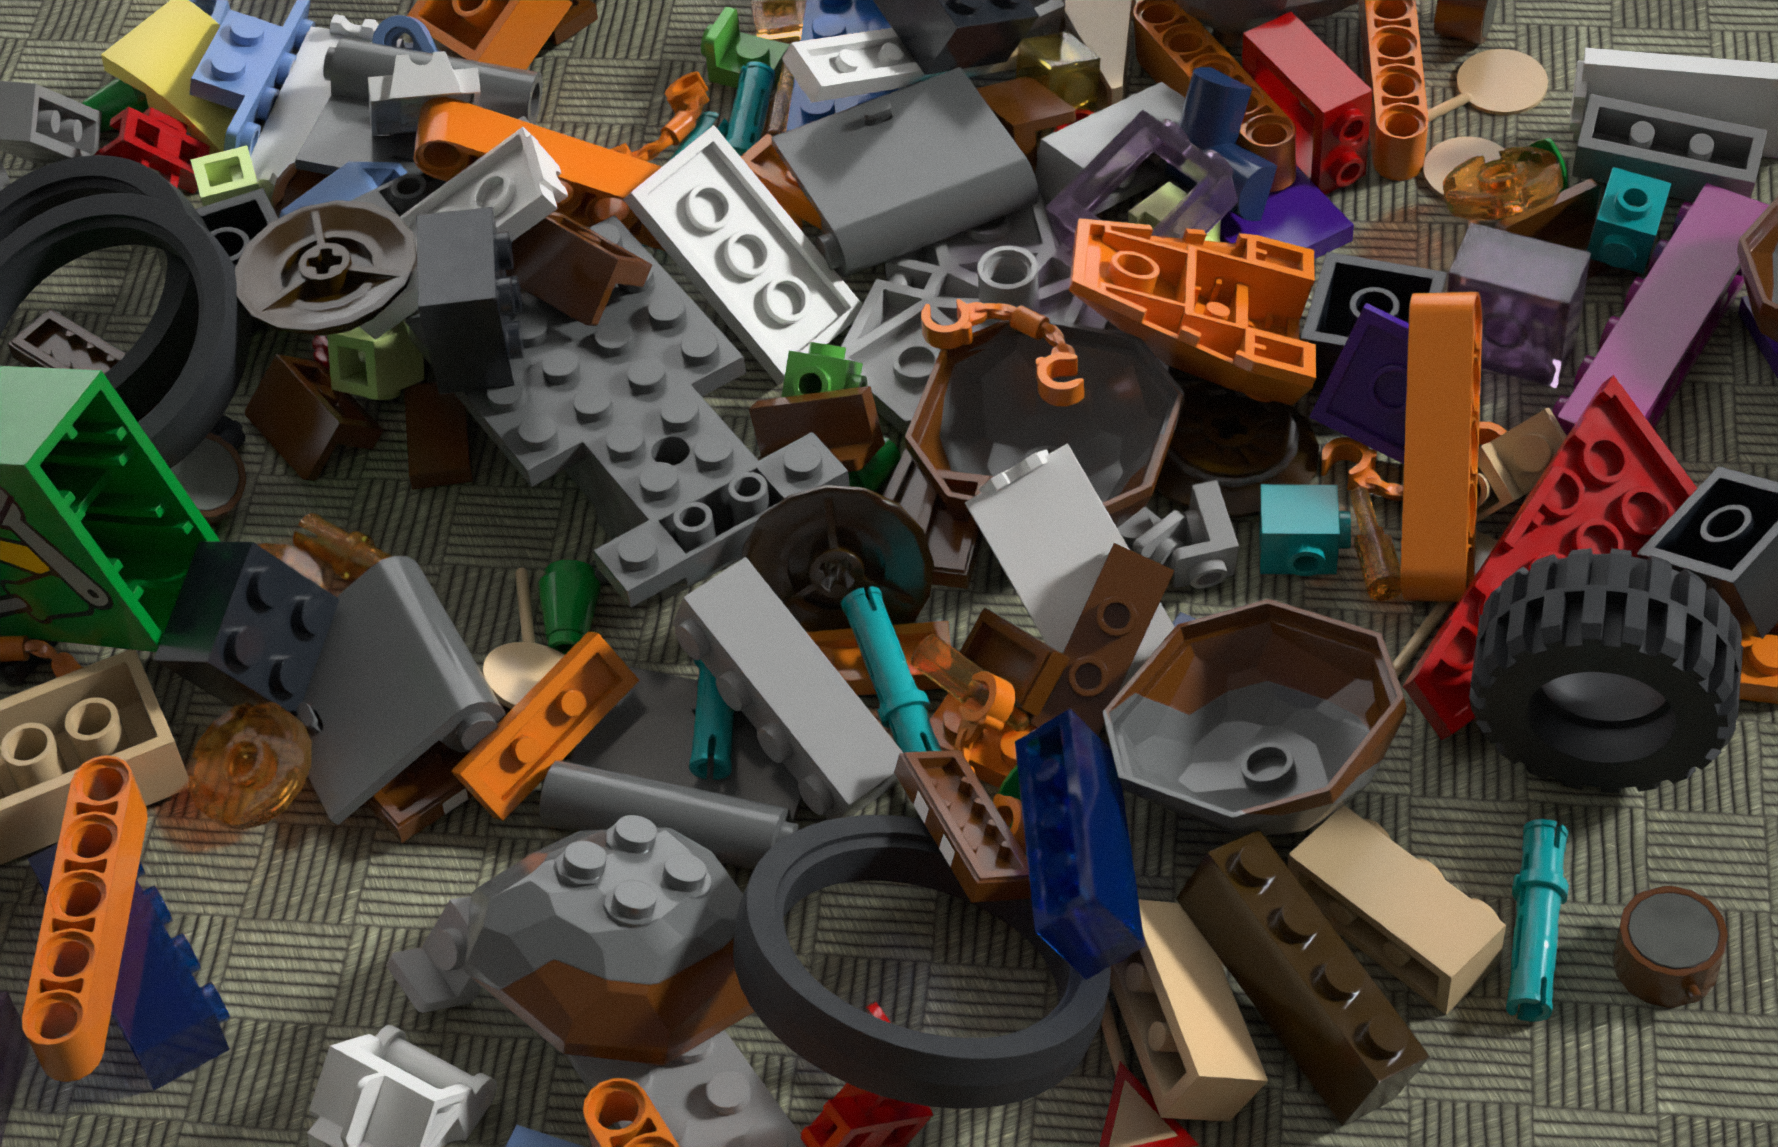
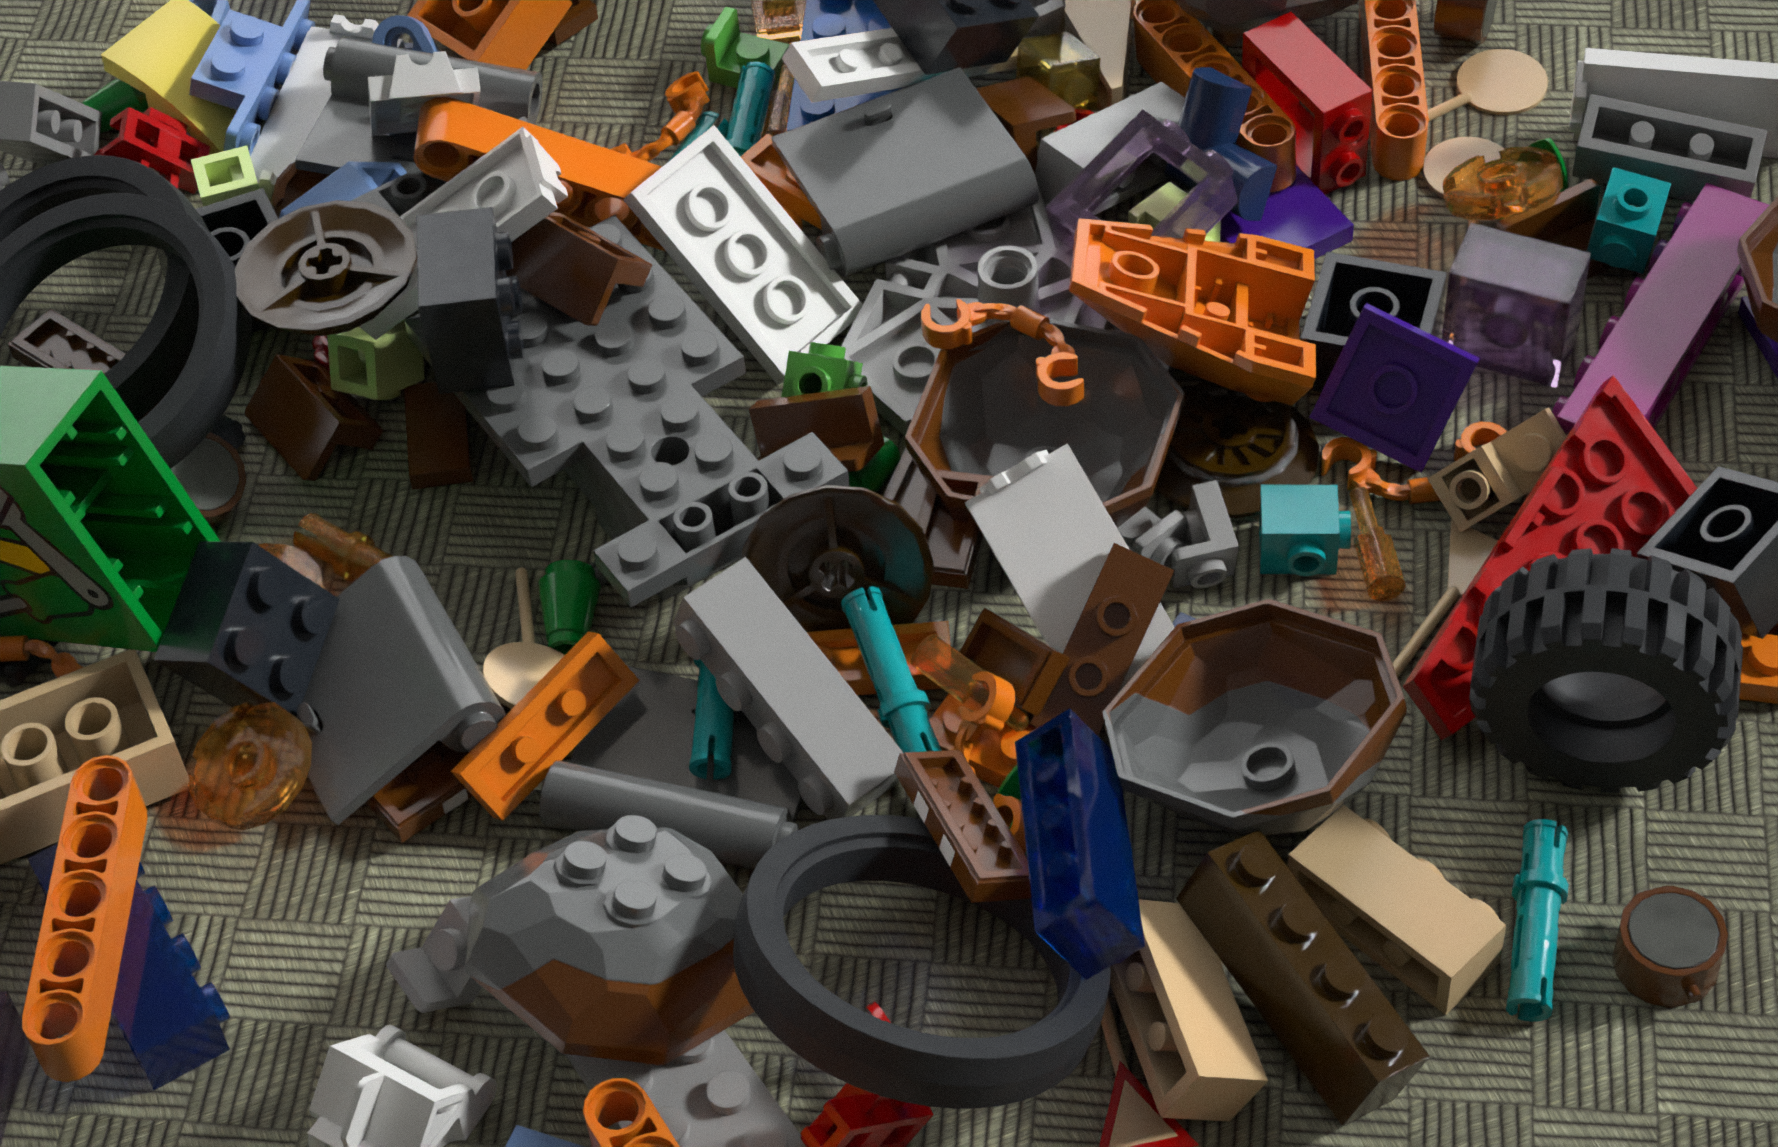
orange beam [1401,292,1482,602] -> none

